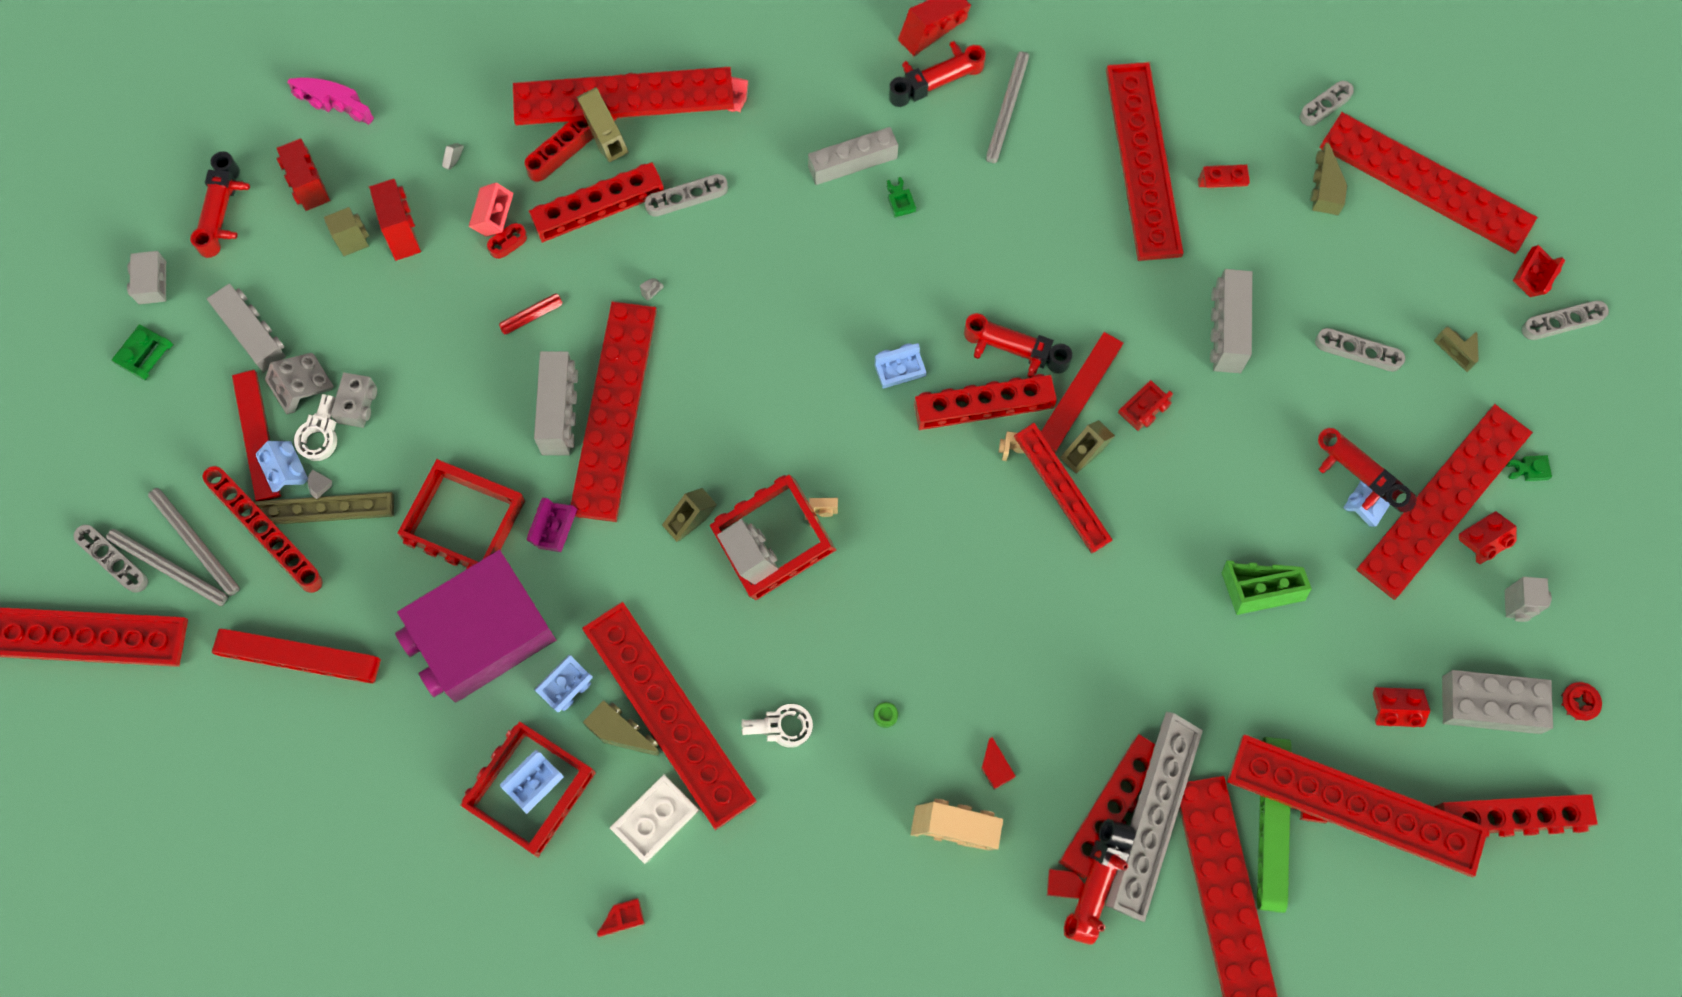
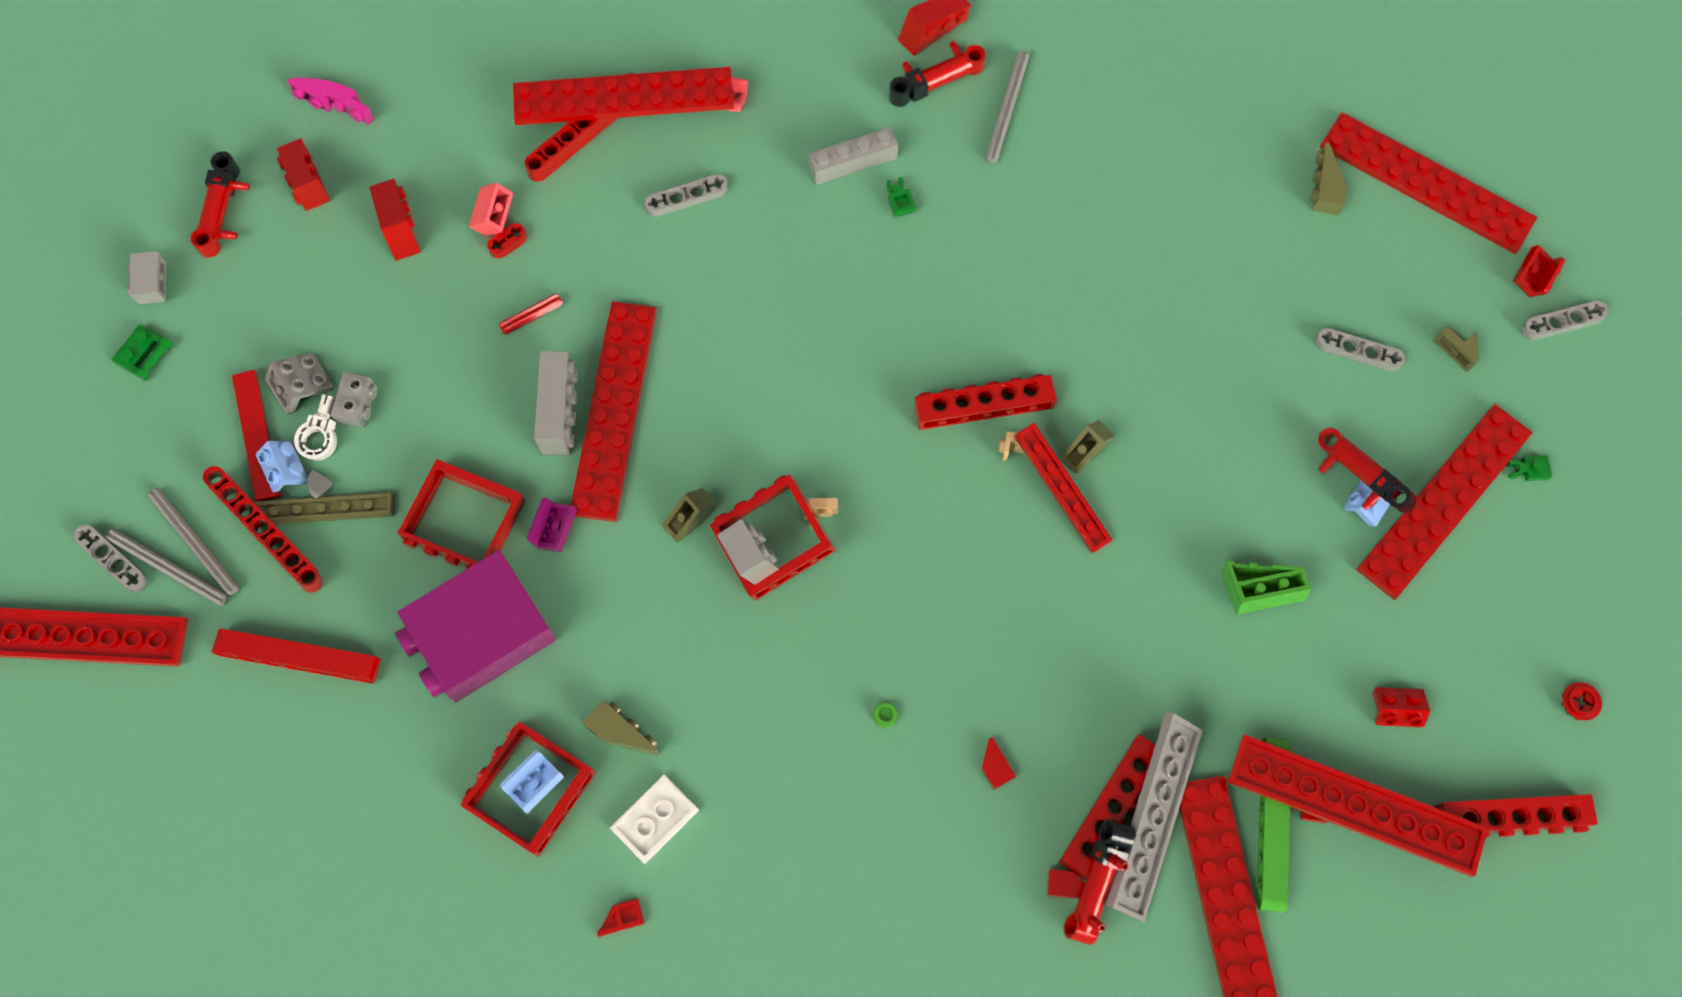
light grey brick [207,283,286,373] -> none
olive brick [324,207,369,256] -> none
light grey tile [442,143,464,169] -> none
red brick [529,162,664,243] -> none
light blue bracket [534,655,593,712] -> none
olive slope [577,87,629,163] -> none
red plate [582,602,757,831] -> none
light grey tile [640,278,664,301] -> none
white pin [741,704,813,748] -> none
light blue bracket [874,343,927,389] -> none
tan wedge [911,799,1003,851] -> none
red piece [964,313,1072,378] -> none
red tile [1041,332,1124,453] -> none
red plate [1106,62,1184,261] -> none
red bracket [1118,380,1173,431] -> none
red bracket [1198,164,1250,188] -> none
light grey brick [1210,269,1252,373] -> none
light grey beam [1300,81,1354,126] -> none
light grey brick [1442,670,1553,734] -> none
red bracket [1459,511,1517,565] -> none
light grey brick [1504,577,1552,622] -> none

